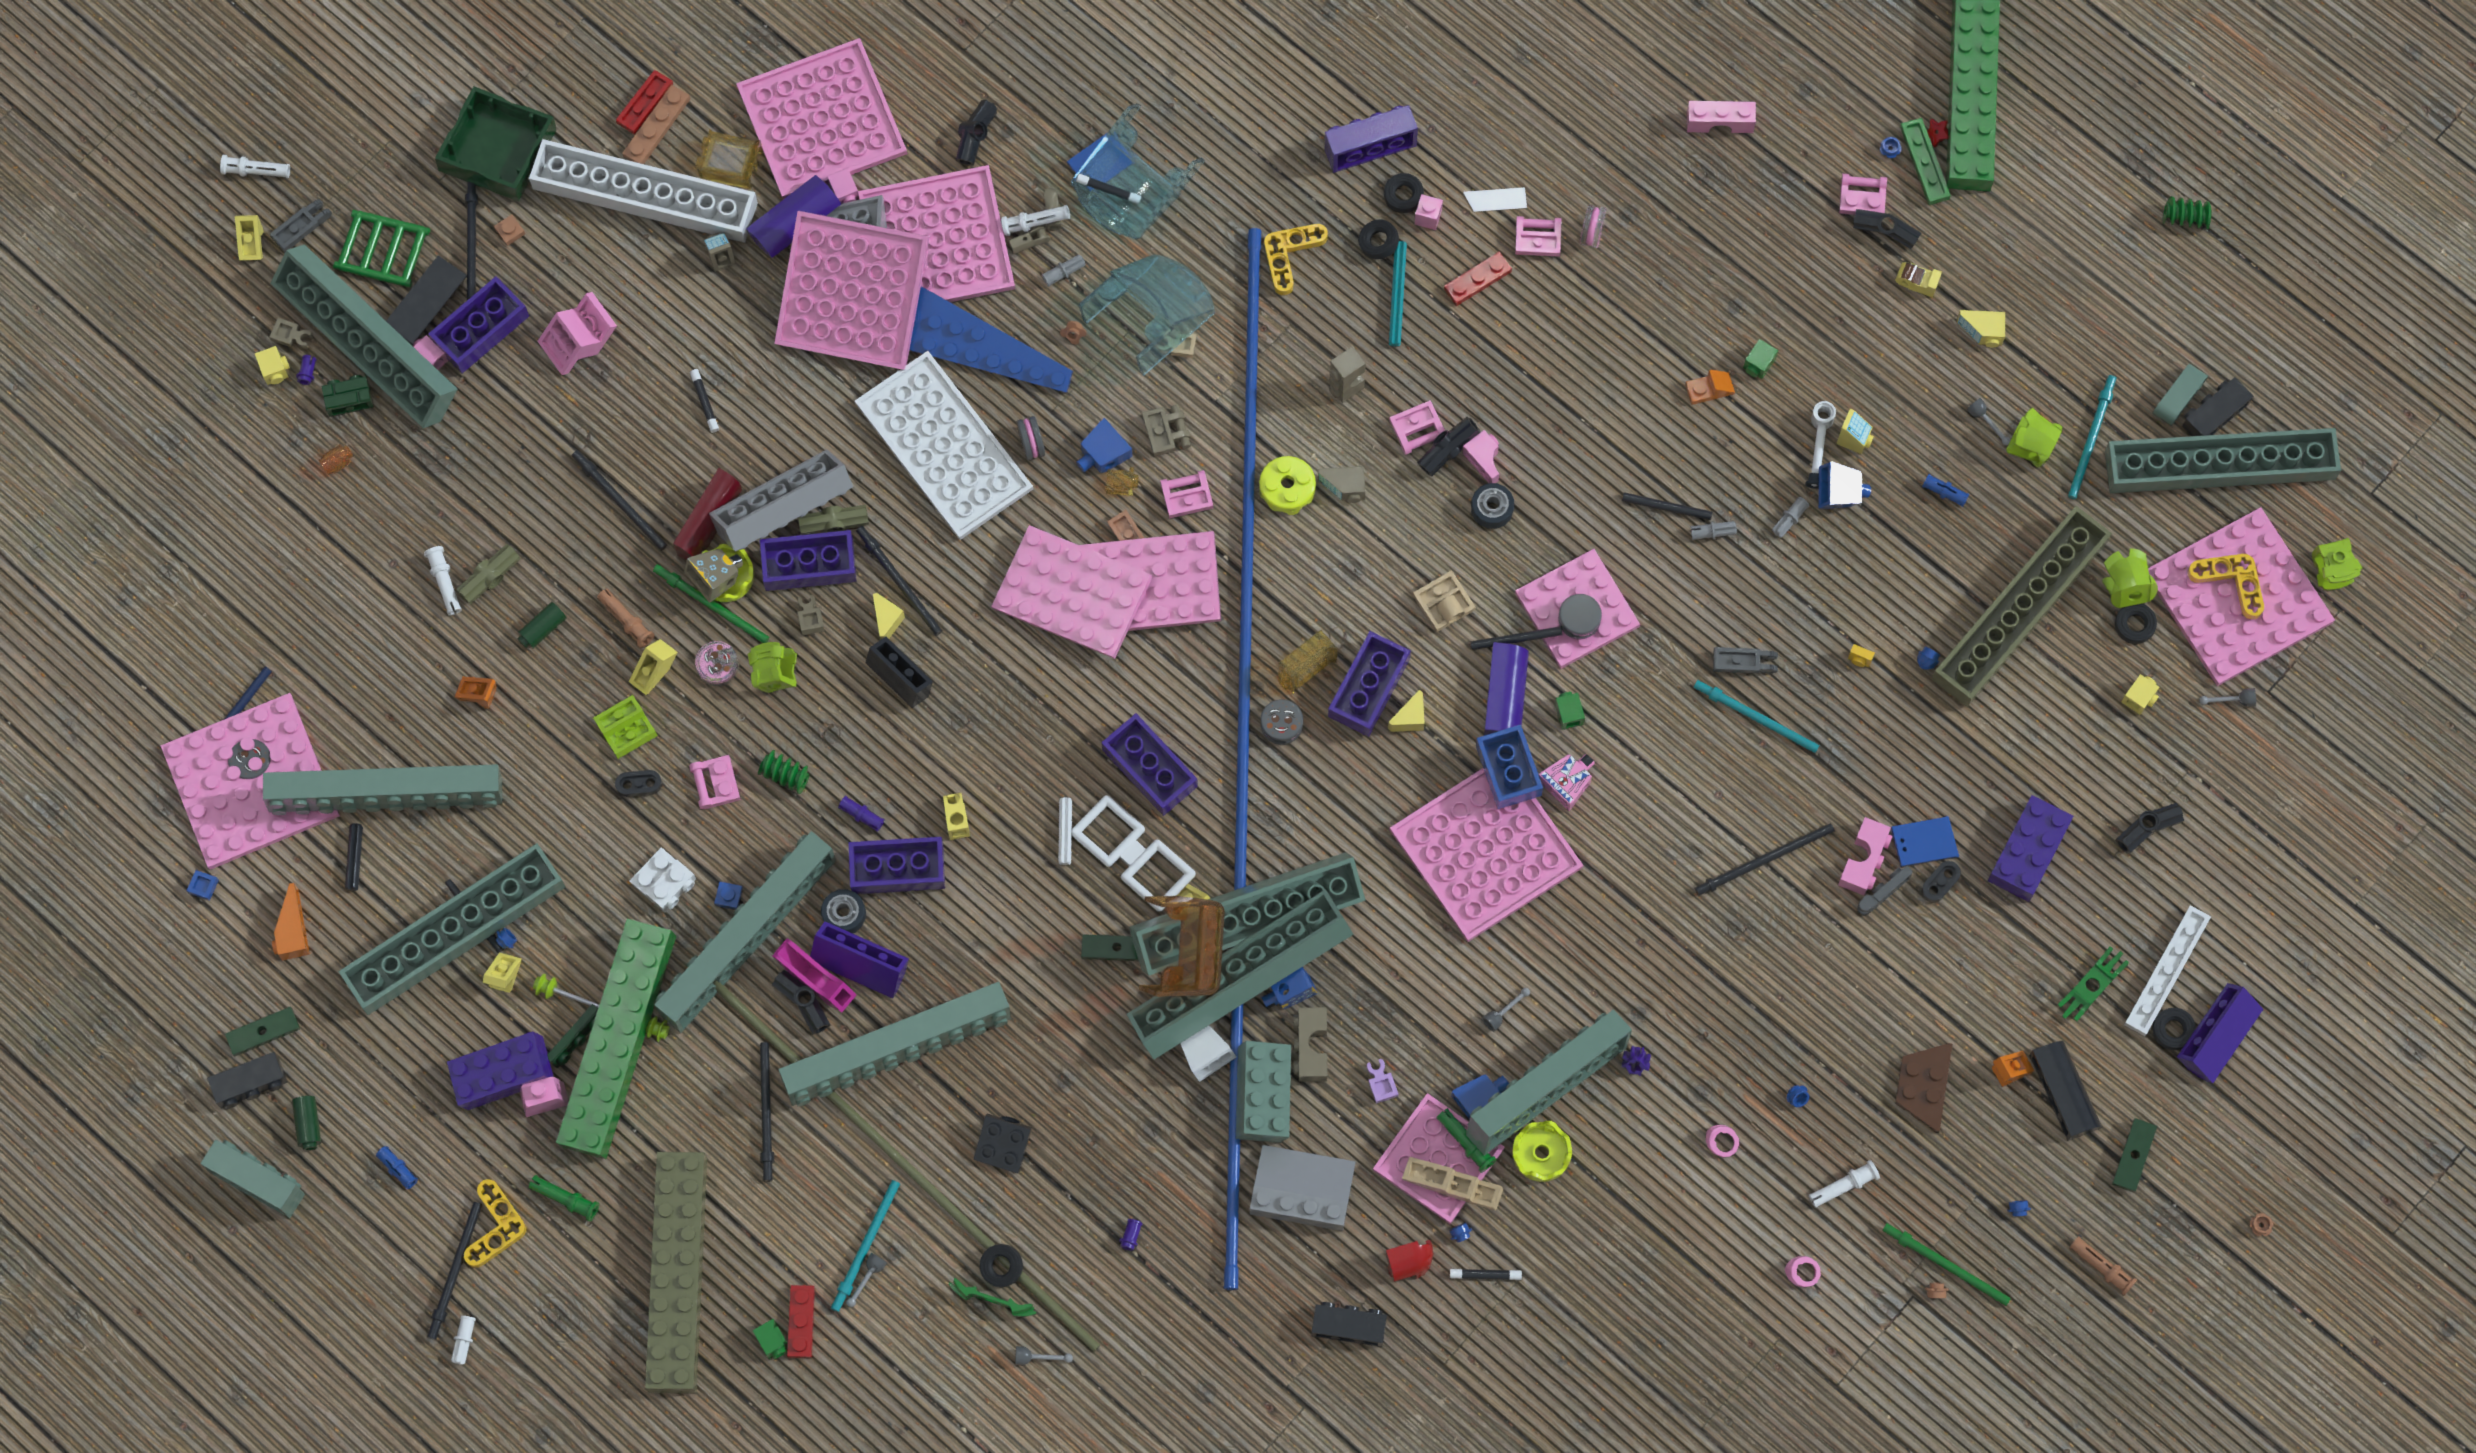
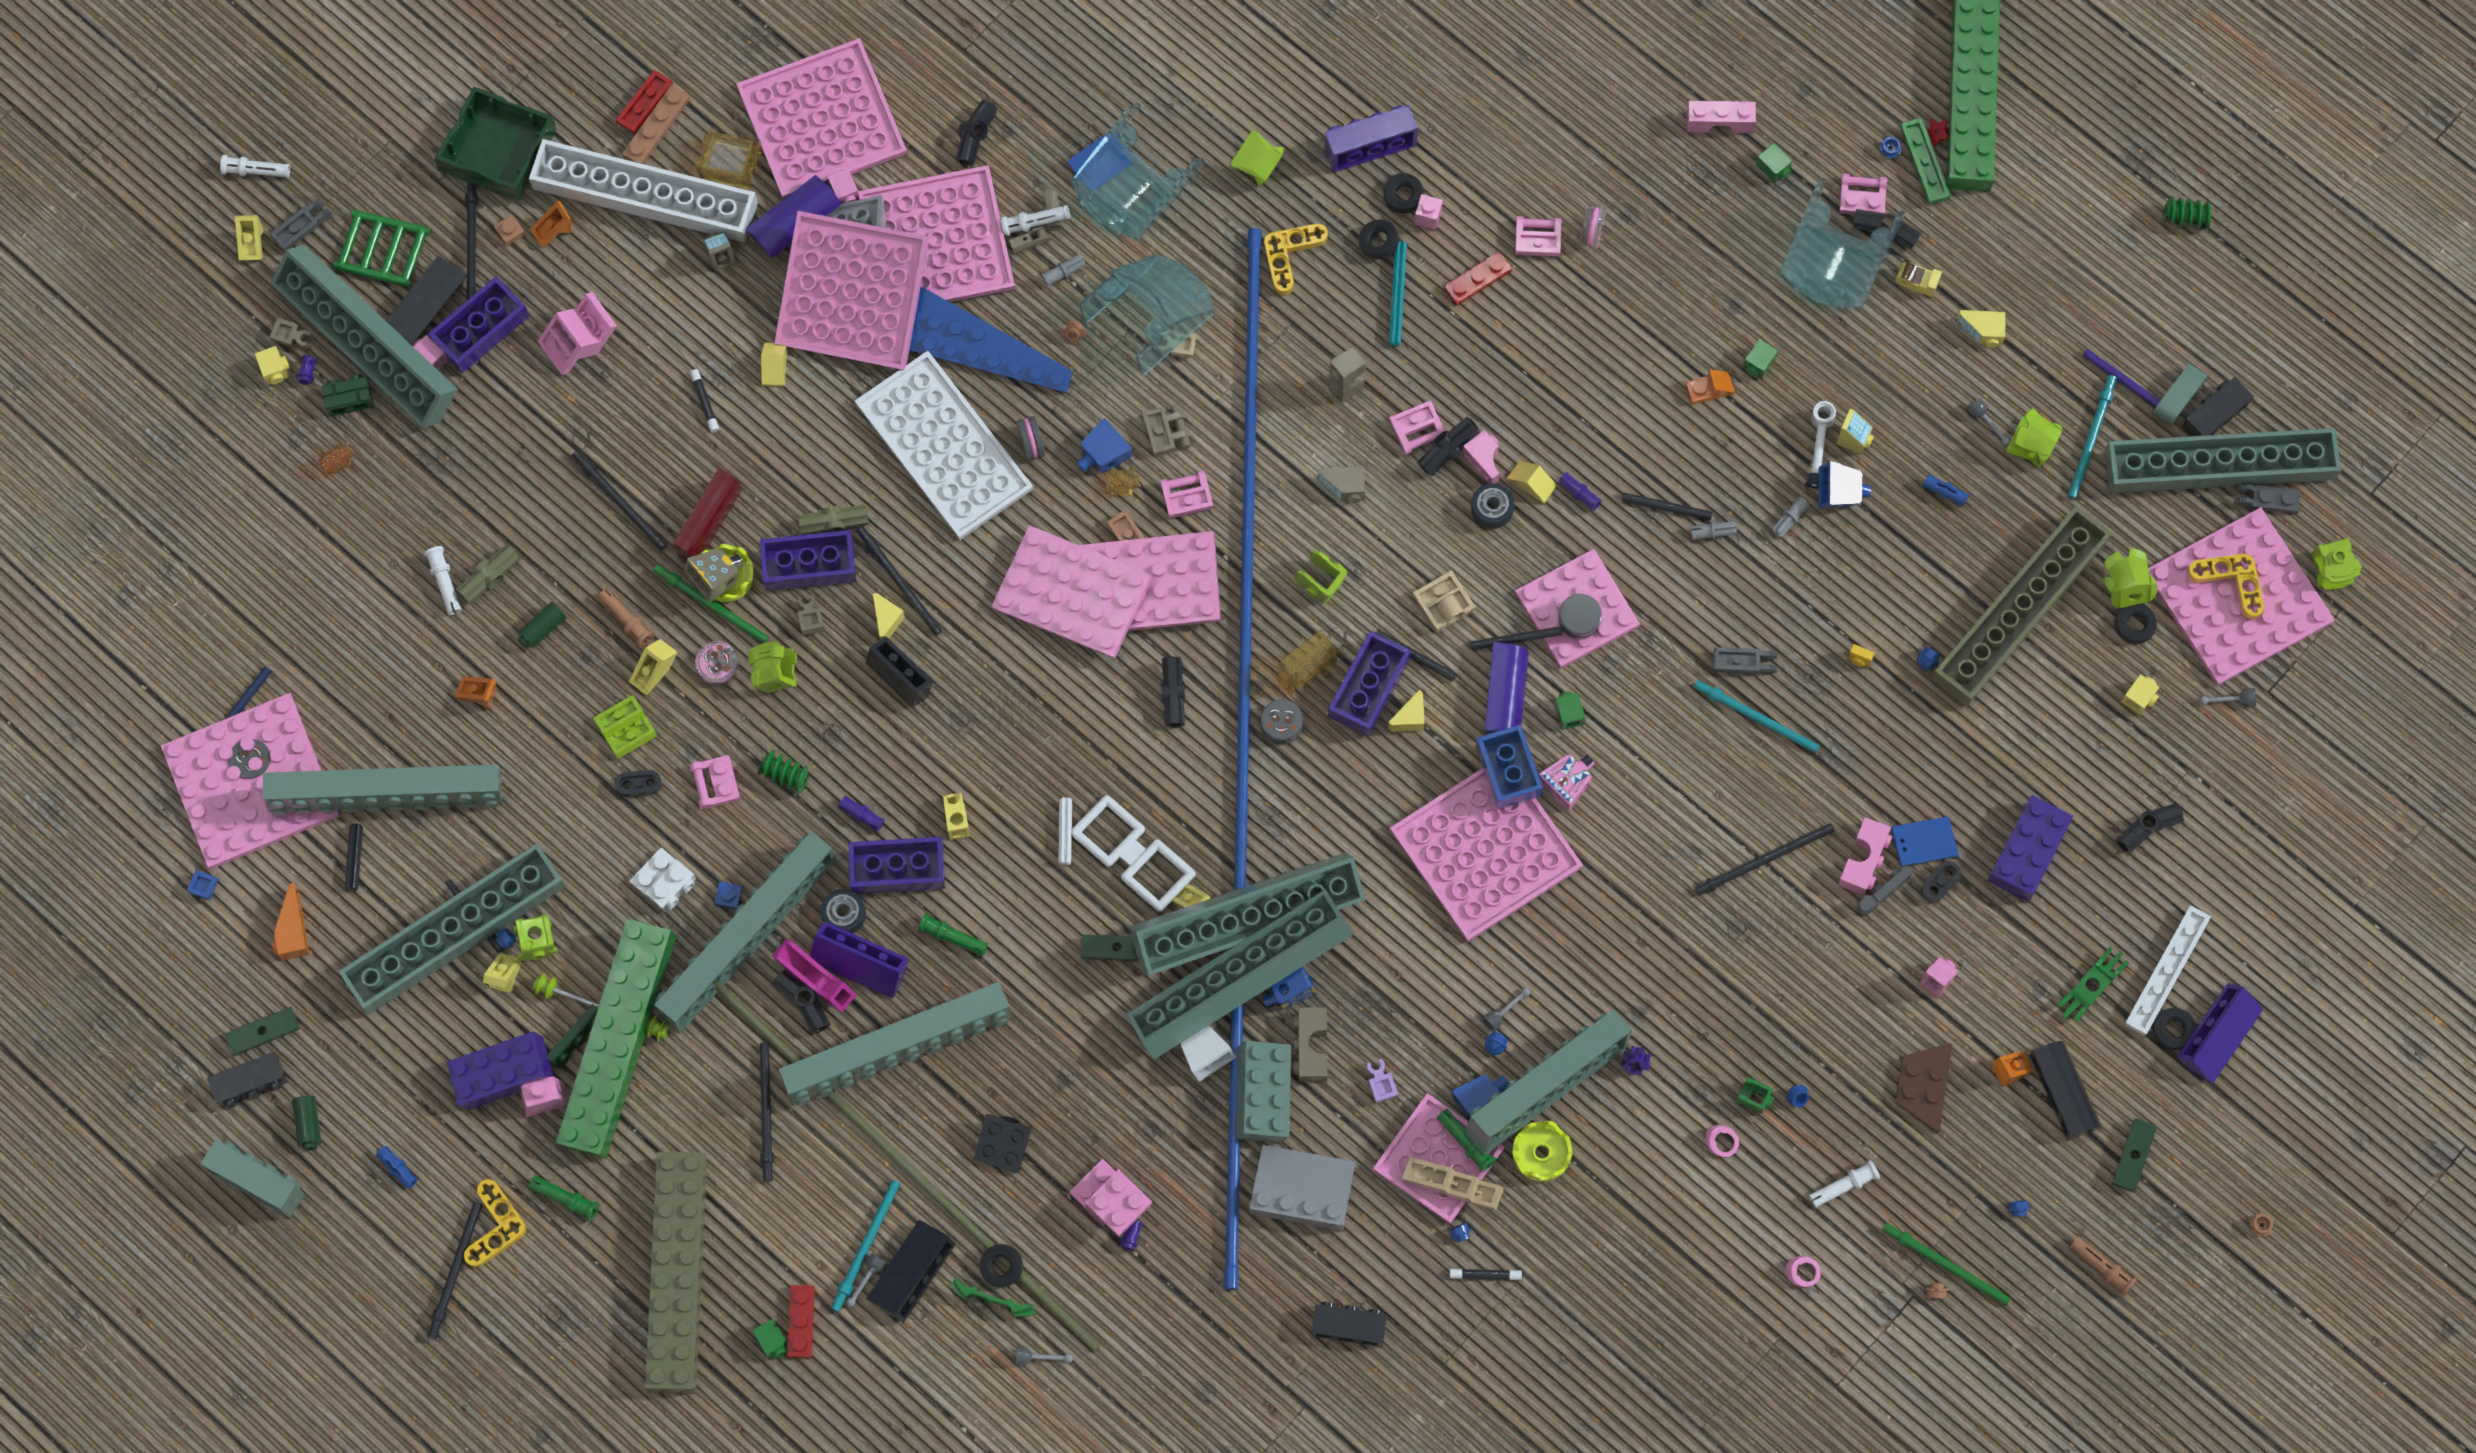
white axle [451,1316,476,1365] -> none
light grey brick [709,450,853,551] -> none
black bar [1076,173,1141,204] -> none
dark purple brick [1101,713,1198,816] -> none
clear orange windscreen [1139,896,1225,997] -> none
neon yellow plate [1259,456,1316,515] -> none
red brick [1385,1240,1433,1282] -> none
white sticker [1463,187,1527,212] -> none
none -> lime piece [511,914,557,961]
none -> orange slope [530,201,571,247]
none -> light yellow slope [761,342,787,387]
none -> black brick [866,1219,956,1324]
none -> green pin [918,913,989,957]
none -> bright pink bracket [1069,1159,1153,1237]
none -> black piece [1161,657,1185,728]
none -> lime piece [1231,130,1285,187]
none -> lime piece [1294,550,1347,603]
none -> black bar [1376,629,1457,682]
none -> blue plate [1485,1031,1508,1055]
none -> light yellow slope [1507,461,1557,504]
none -> dark purple pin [1558,472,1602,511]
none -> green window [1736,1077,1775,1114]
none -> brick [1756,143,1792,183]
none -> clear light blue windscreen [1780,177,1905,308]
none -> bright pink arch [1920,957,1958,998]
none -> dark purple bar [2083,349,2161,408]
none -> dark grey hinge [2235,484,2300,514]

